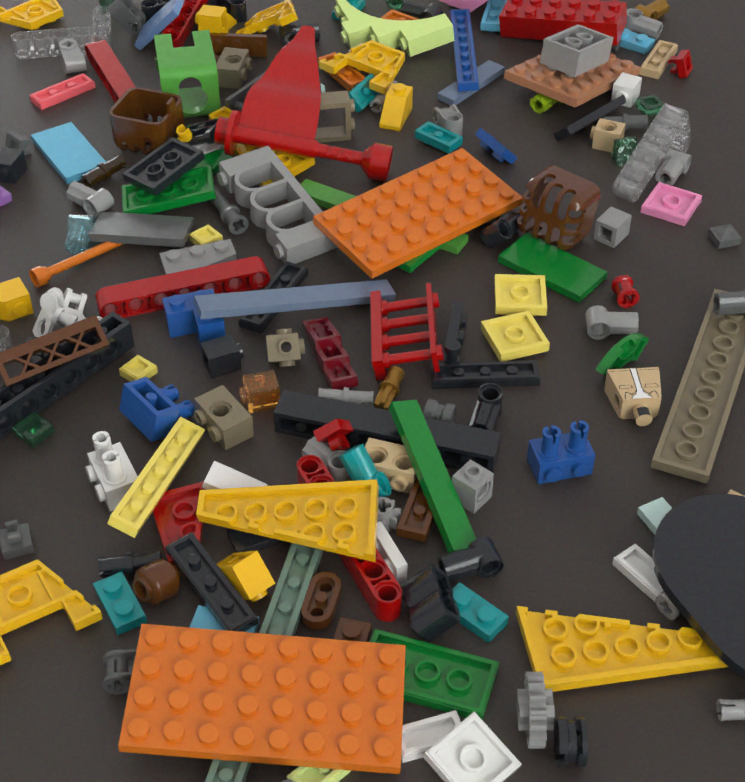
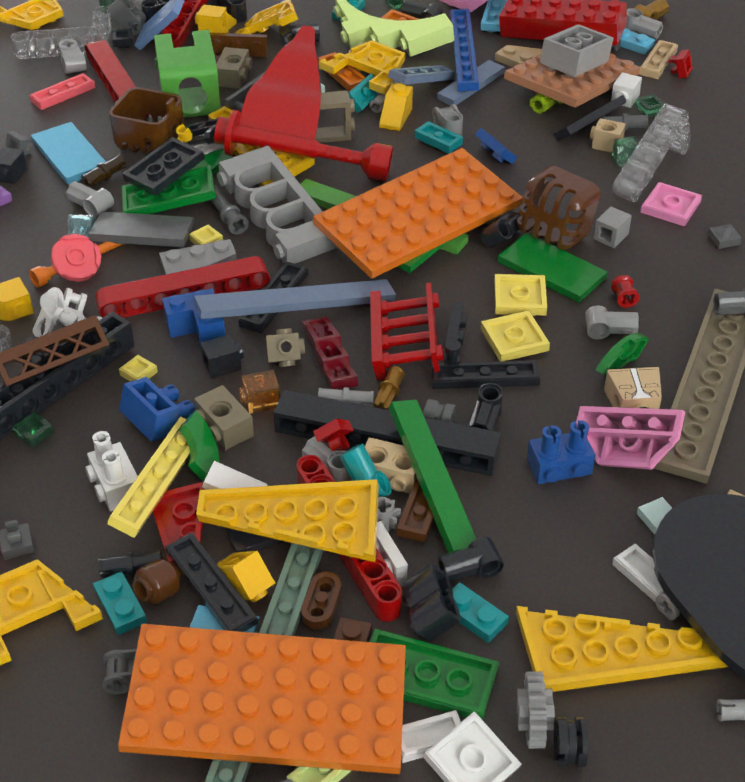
light grey brick [452,459,494,514] -> none
light grey piece [655,149,692,185] -> none
none -> coral tile [51,234,101,282]
none -> black plate [112,28,133,48]
none -> green tile [179,410,219,482]
none -> sand blue tile [388,65,456,85]
none -> tan wing [495,45,542,67]
none -> bright pink wedge [576,406,685,470]

